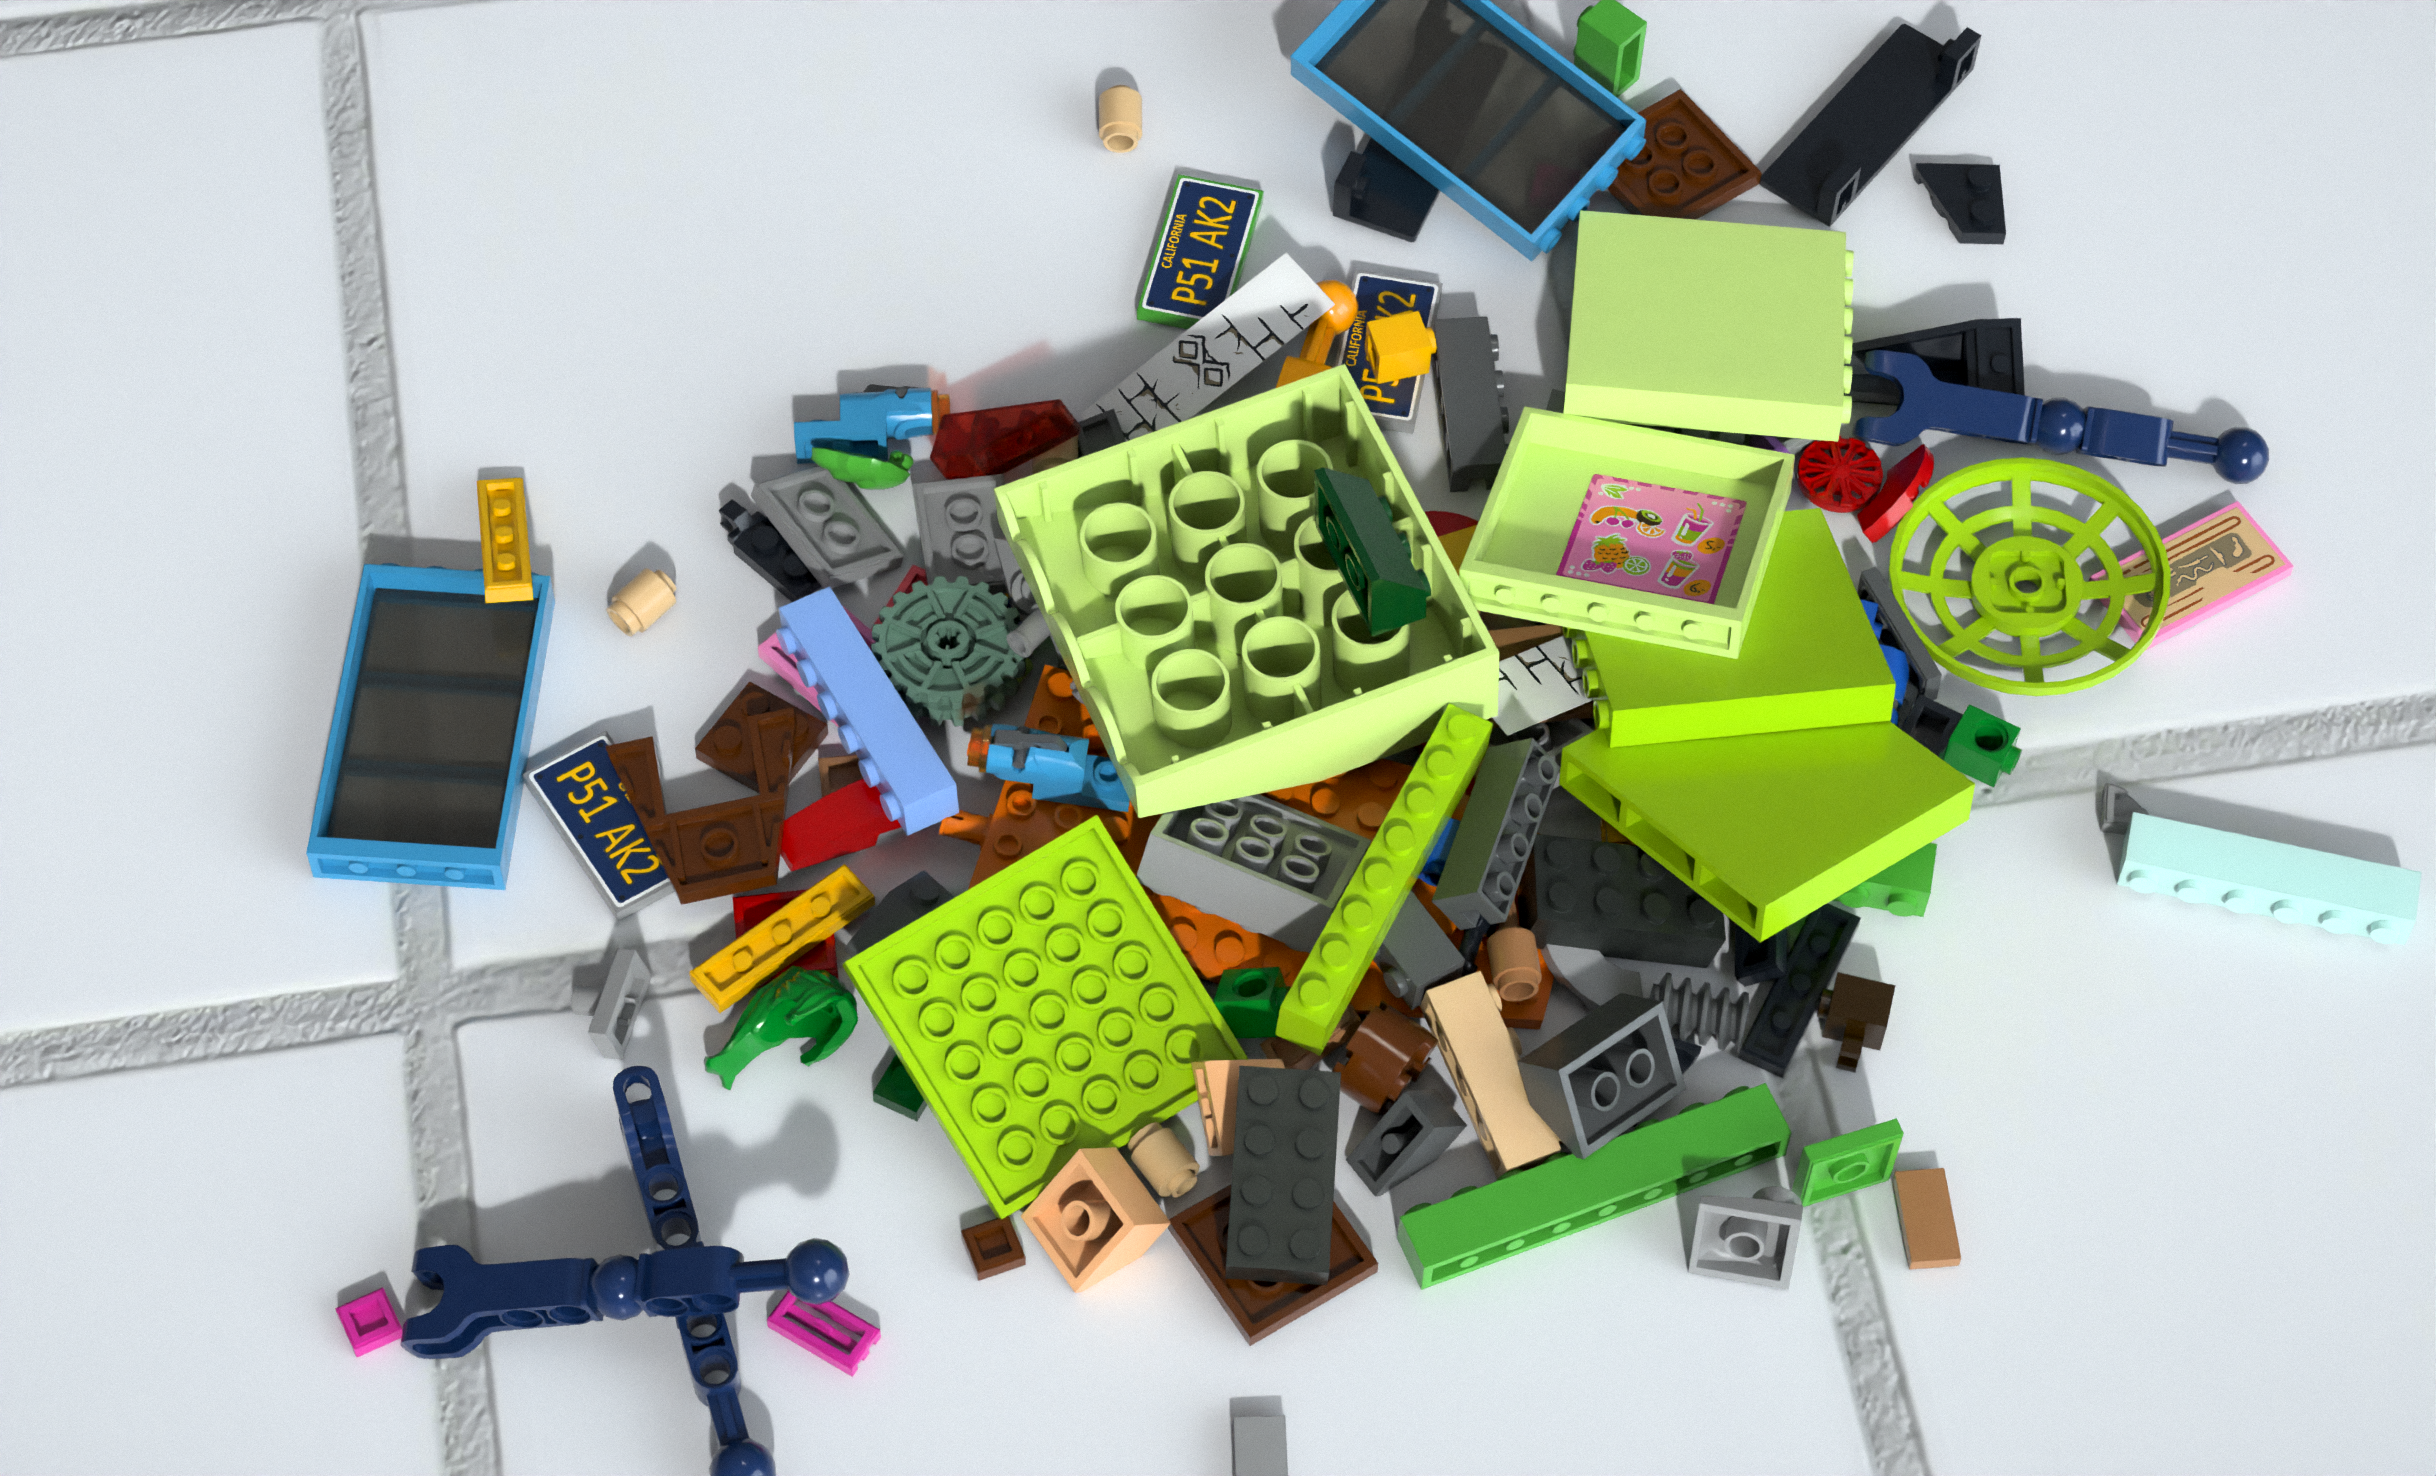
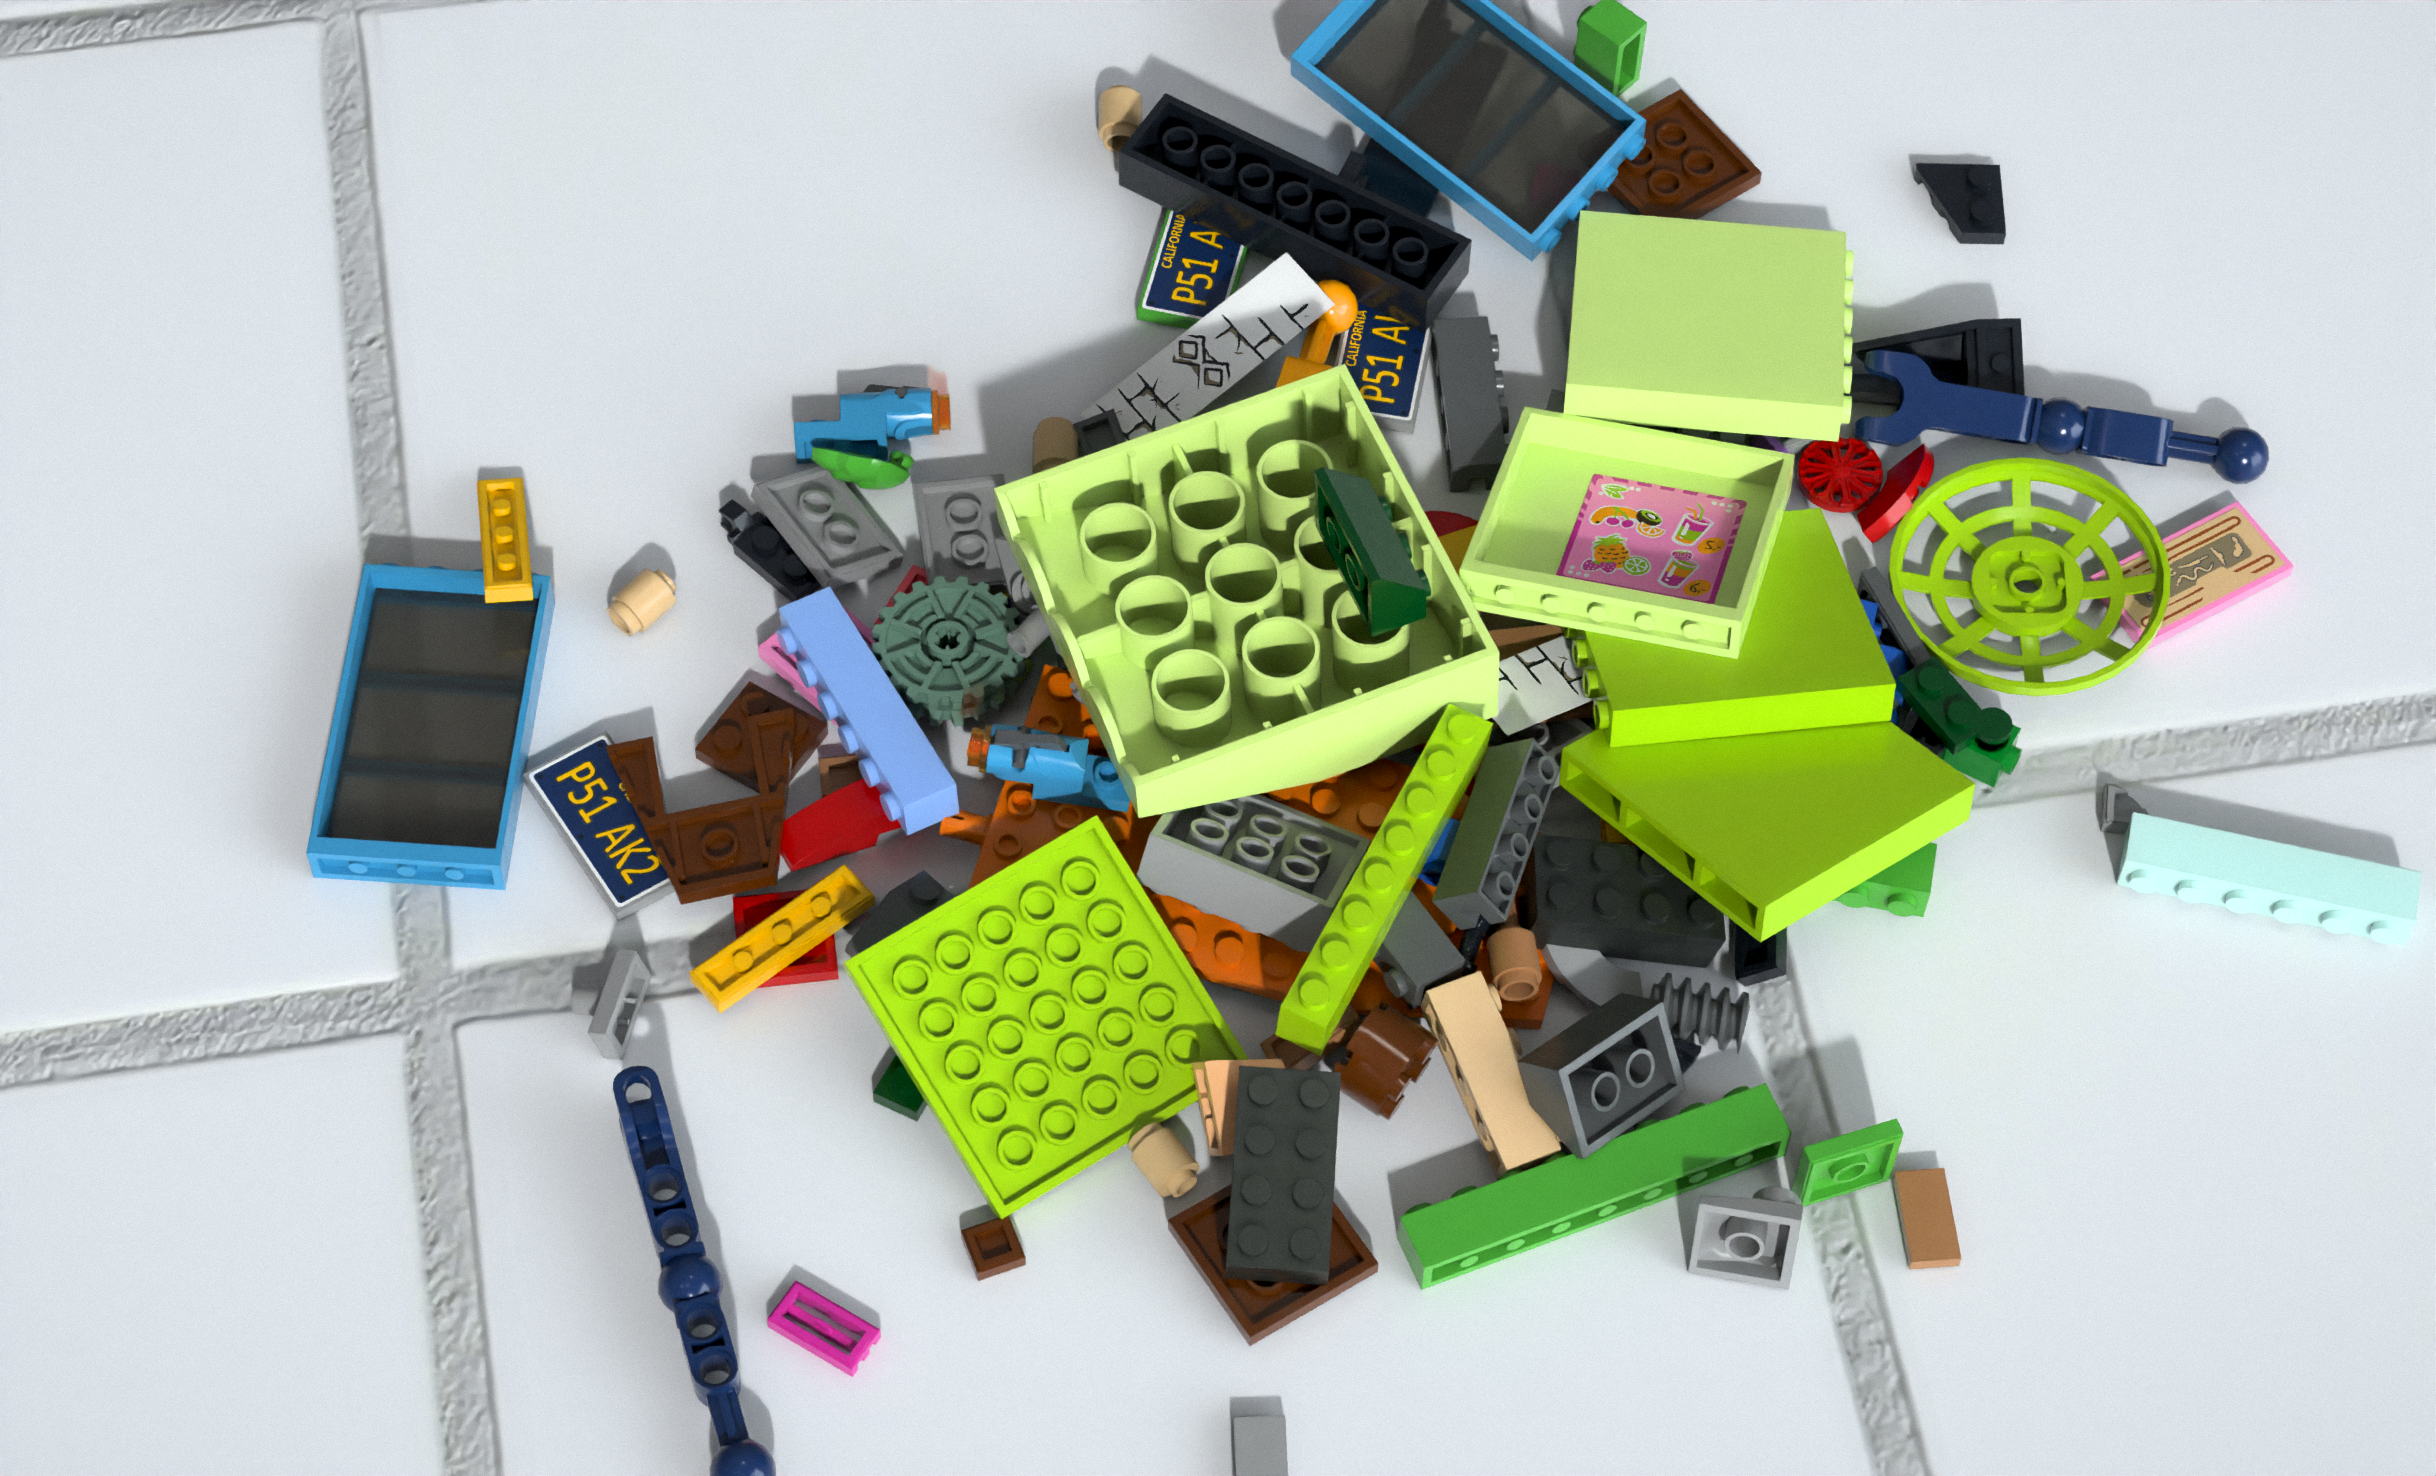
dark pink tile [335,1287,403,1357] -> none
dark blue piece [400,1238,850,1359] -> none
green hair [704,965,858,1090] -> none
clear red slope [930,399,1081,480] -> none
light nougat slope [1021,1147,1171,1293] -> none
green brick [1213,967,1291,1039] -> none
dark grey slope [1346,1089,1467,1197] -> none
yellow brick [1365,311,1437,384] -> none
black tile [1738,903,1861,1078] -> none
black bracket [1759,24,1982,227] -> none
dark brown brick [1817,972,1896,1073] -> none
none -> black brick [1119,93,1472,333]
none -> dark green hinge [1896,656,2013,755]

